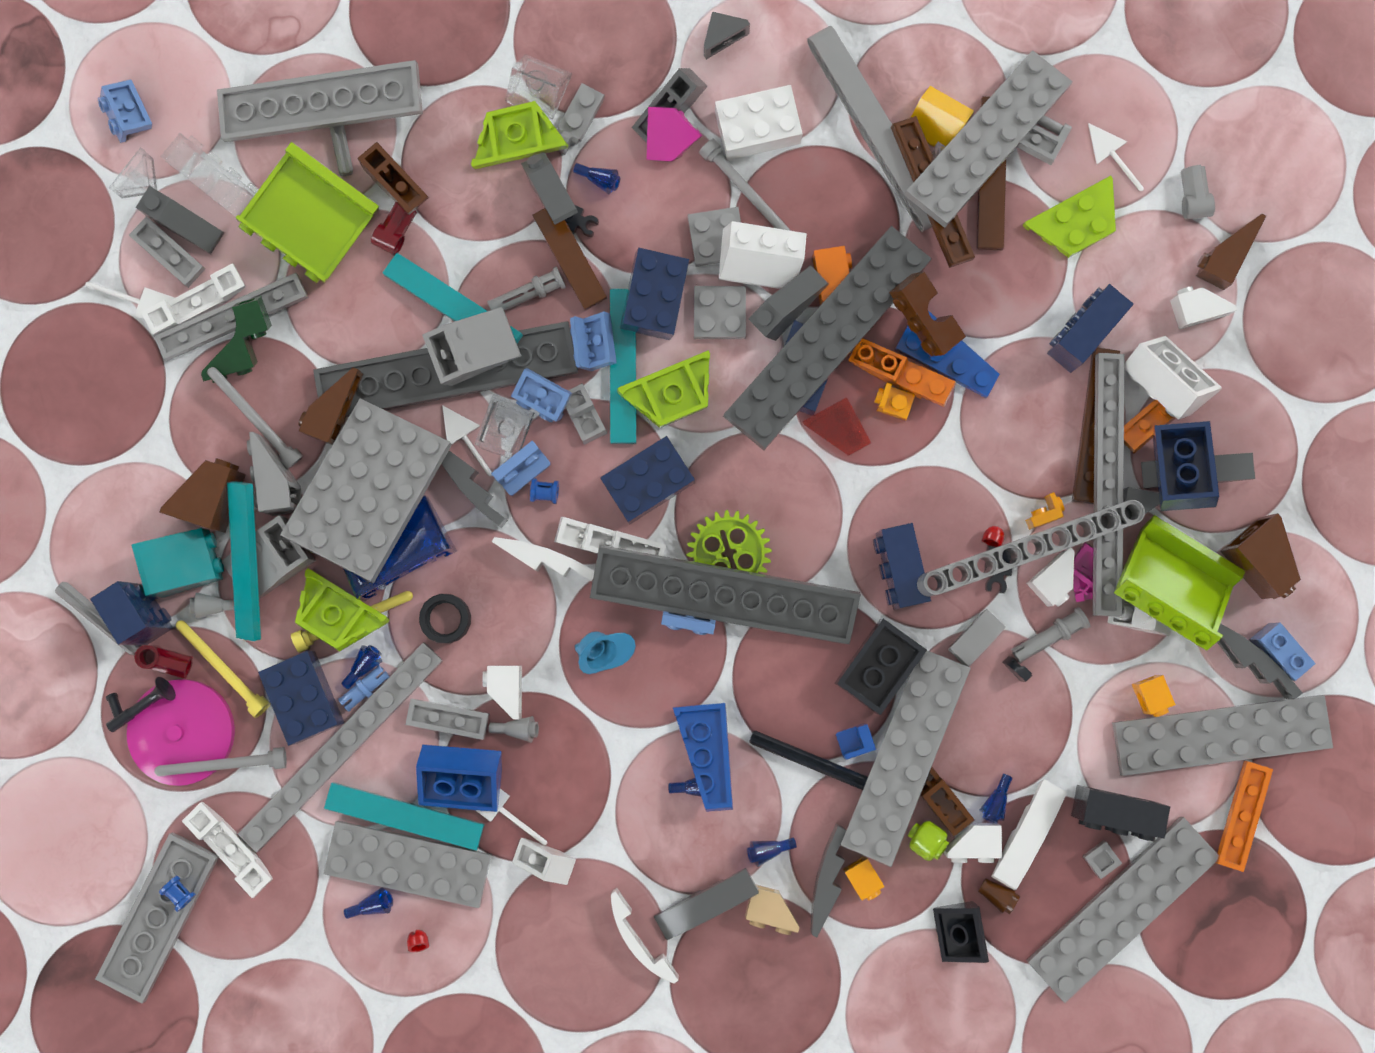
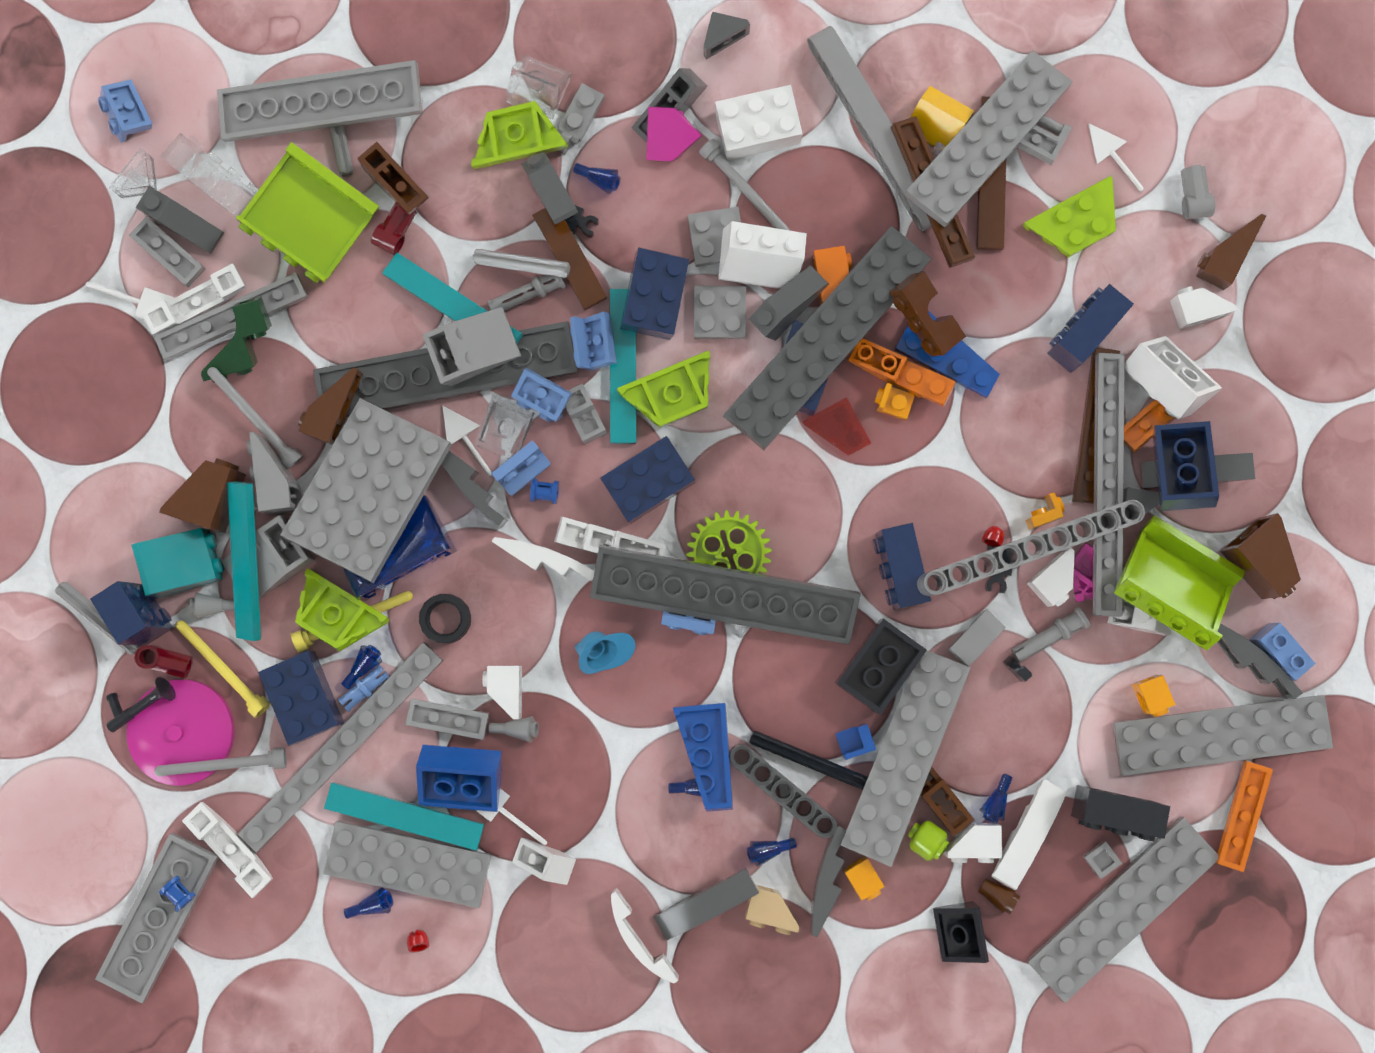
none -> light grey axle [472,249,570,278]
none -> dark grey beam [730,744,837,838]

